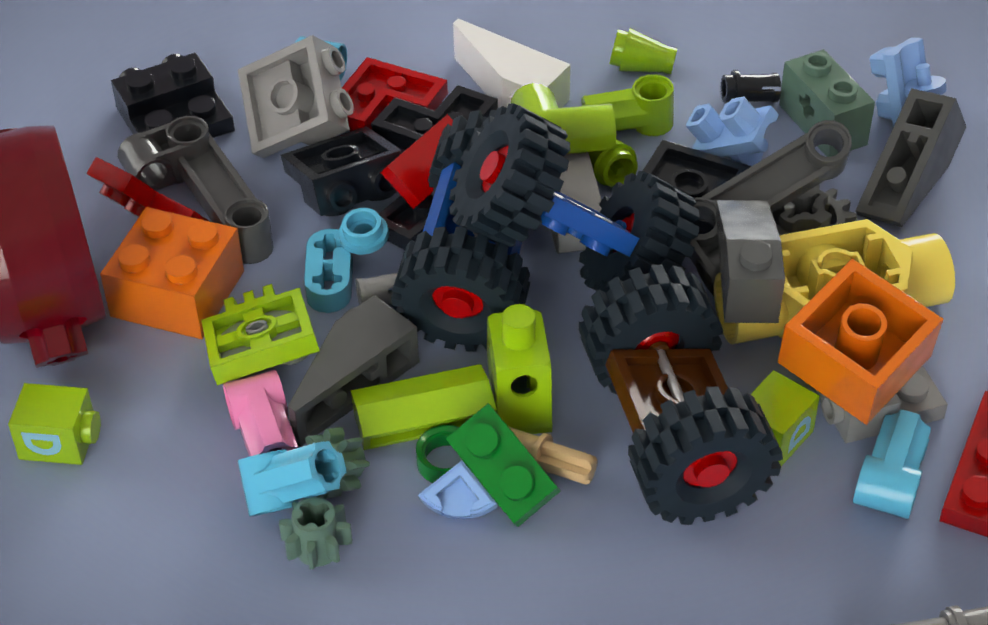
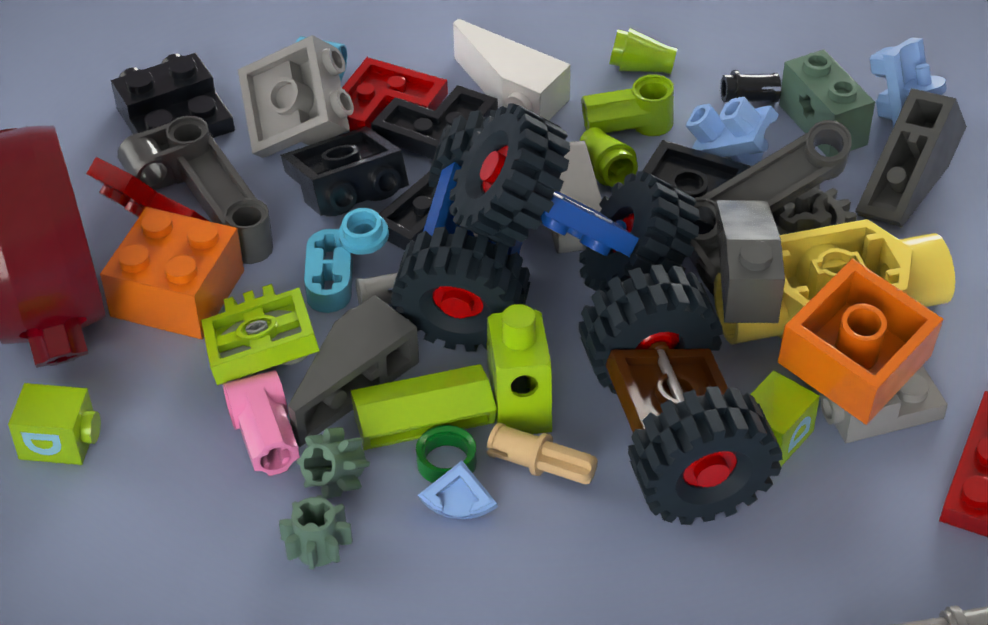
medium azure piece [238,441,346,516] -> none
red tile [381,114,453,209] -> none
green plate [446,403,561,527] -> none
lime brick [511,83,617,154] -> none
medium azure piece [853,409,931,520] -> none

